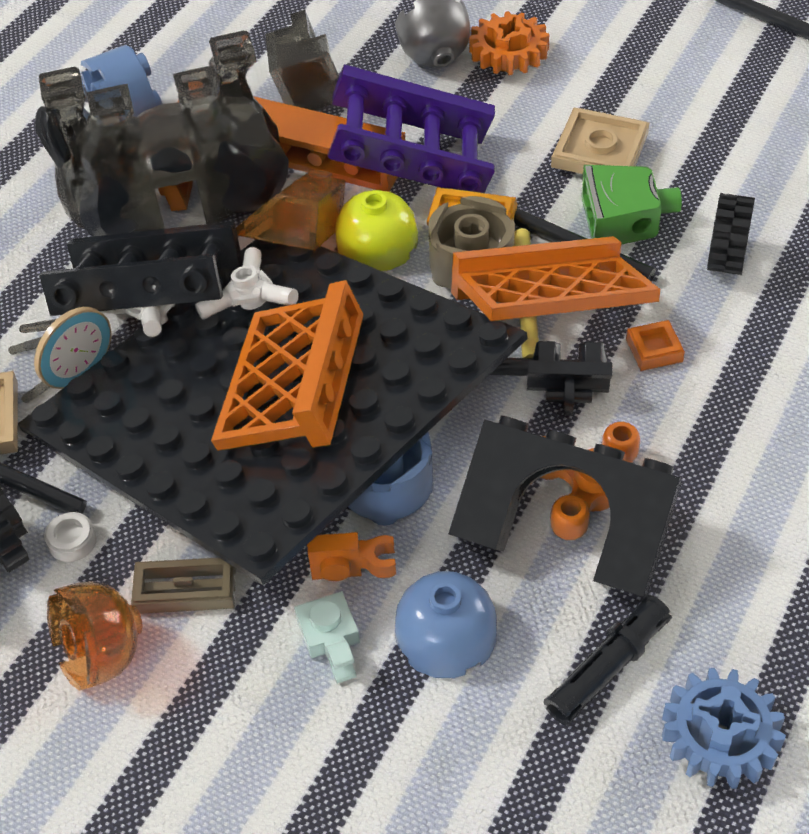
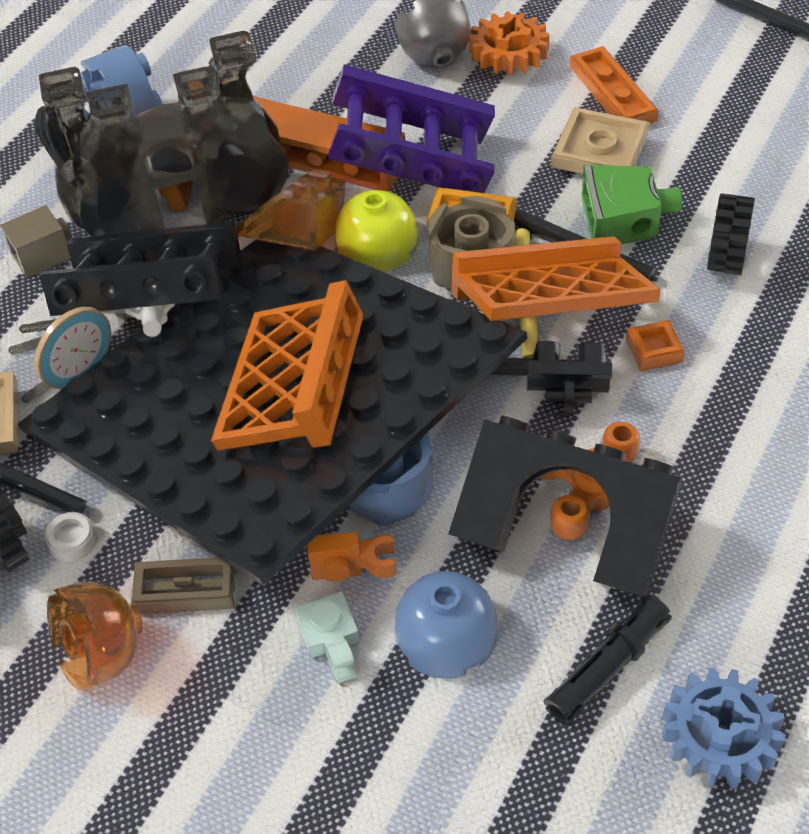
white piece [195,247,298,320] -> none
clear smoke plate [265,10,339,110] -> none
none -> dark tan brick [0,205,73,278]
none -> orange tile [570,46,659,124]

